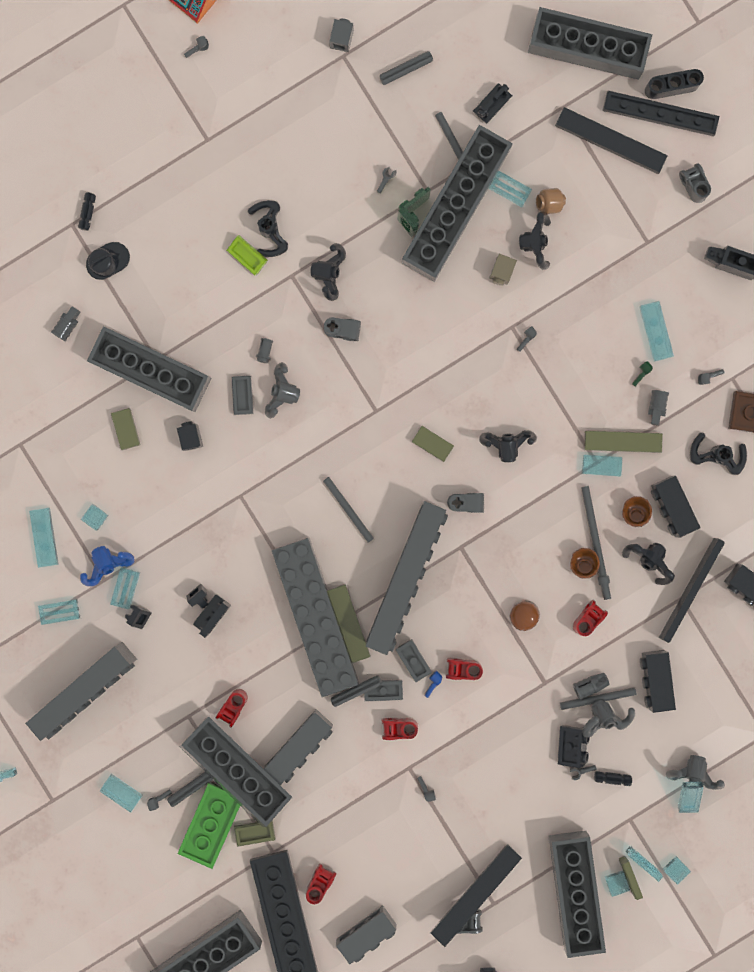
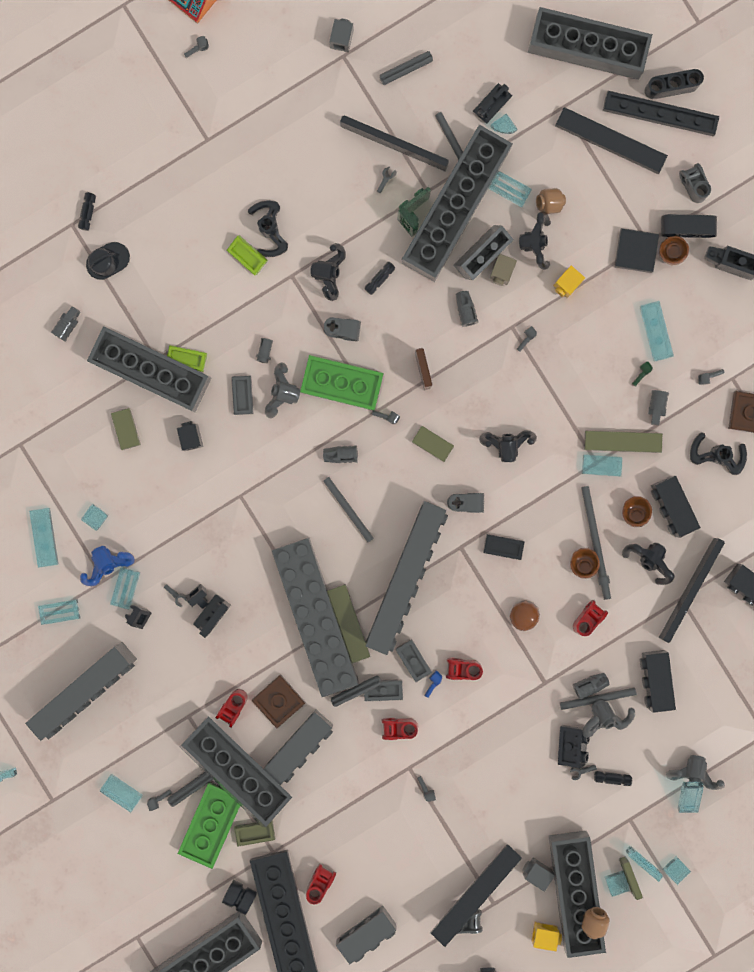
none -> dark grey hand [164,584,187,607]
none -> lime tile [167,345,207,372]
none -> black wheel [222,880,257,915]
none -> reddish brown tile [252,674,306,729]
none -> bright green plate [300,355,384,411]
none -> dark grey hinge [323,445,358,463]
none -> black tile [340,115,449,171]
none -> black axle [365,262,395,295]
none -> dark grey hand [372,411,400,424]
none -> reddish brown tile [415,348,433,390]
none -> dark grey brick [454,225,514,280]
none -> dark grey hinge [456,291,479,327]
none -> black tile [483,534,525,560]
none -> clear light blue tile [490,114,517,134]
none -> dark grey brick [523,858,555,892]
none -> yellow brick [531,922,562,952]
none -> yellow brick [553,265,585,298]
none -> medium nougat head [582,907,610,939]
none -> black tile [615,228,659,273]
none -> dark orange hair [659,236,689,265]
none -> black beam [661,214,717,238]

